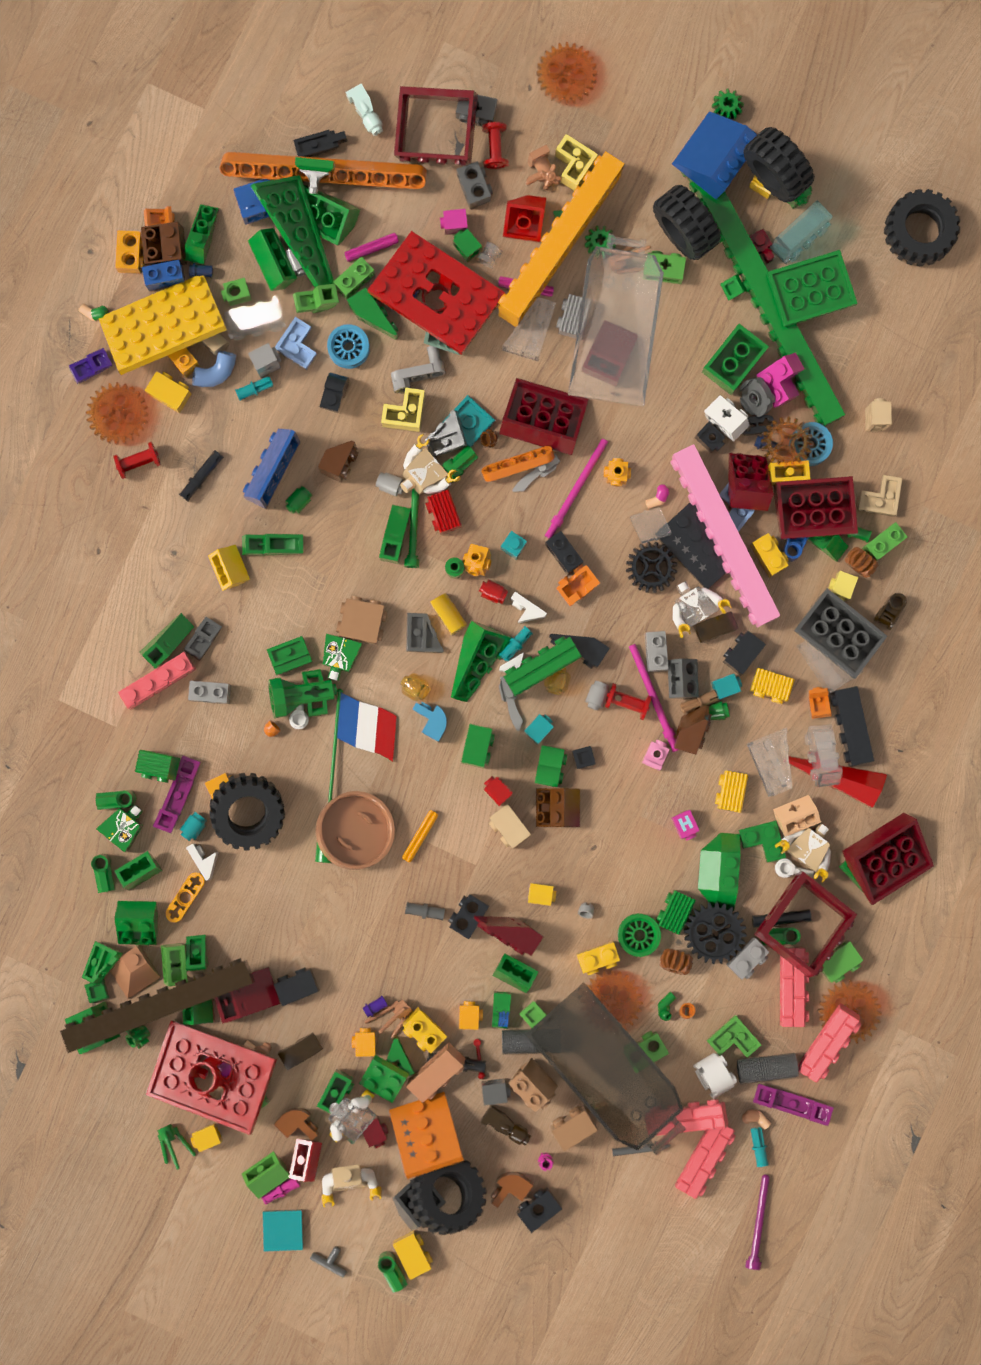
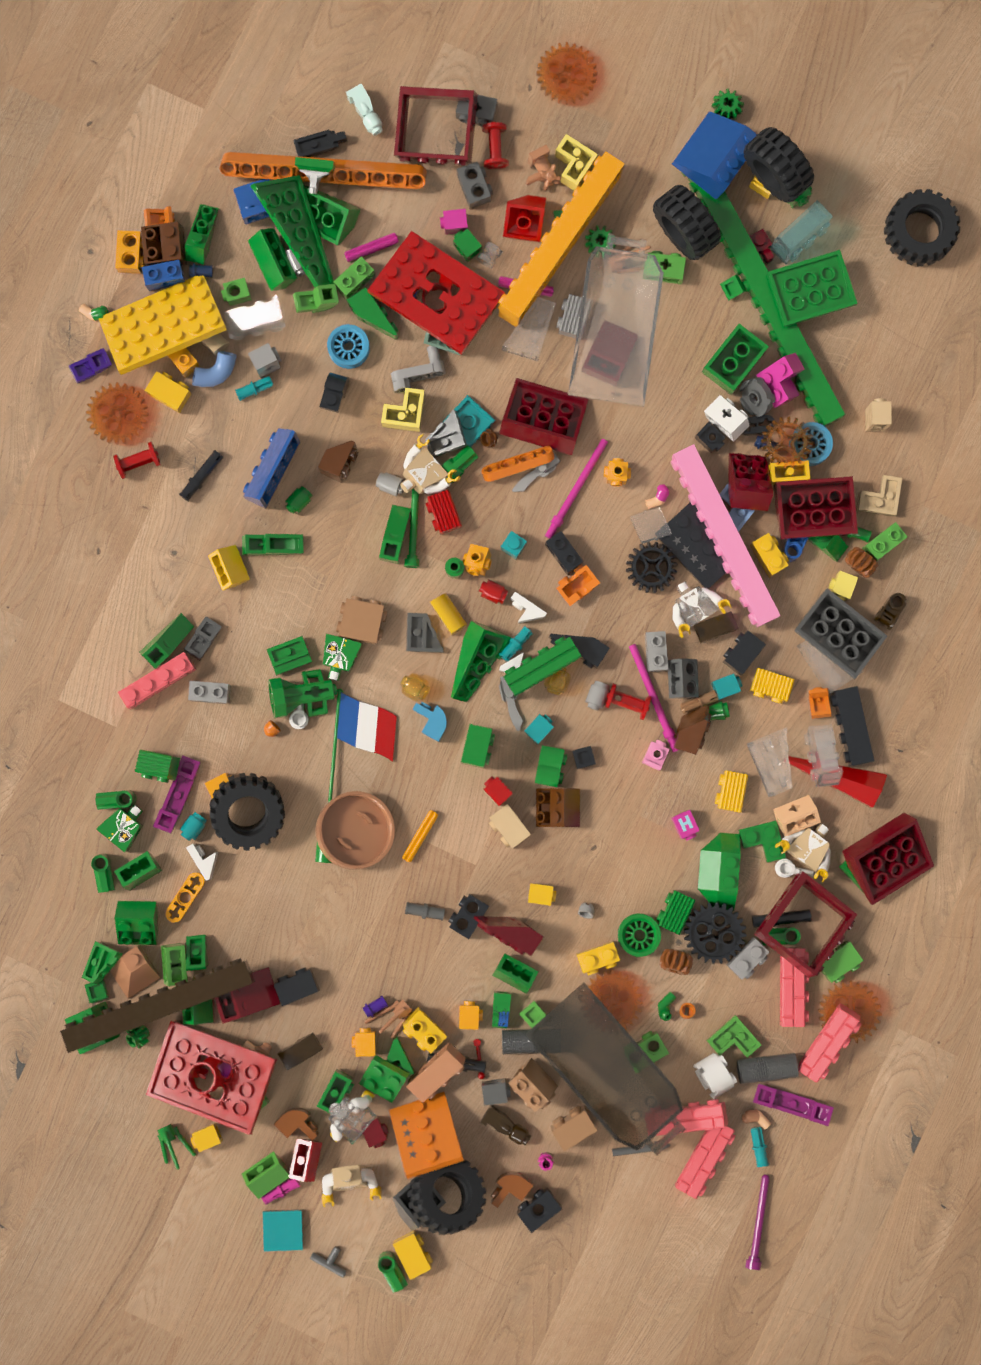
light blue plate [275,317,317,370] -> none

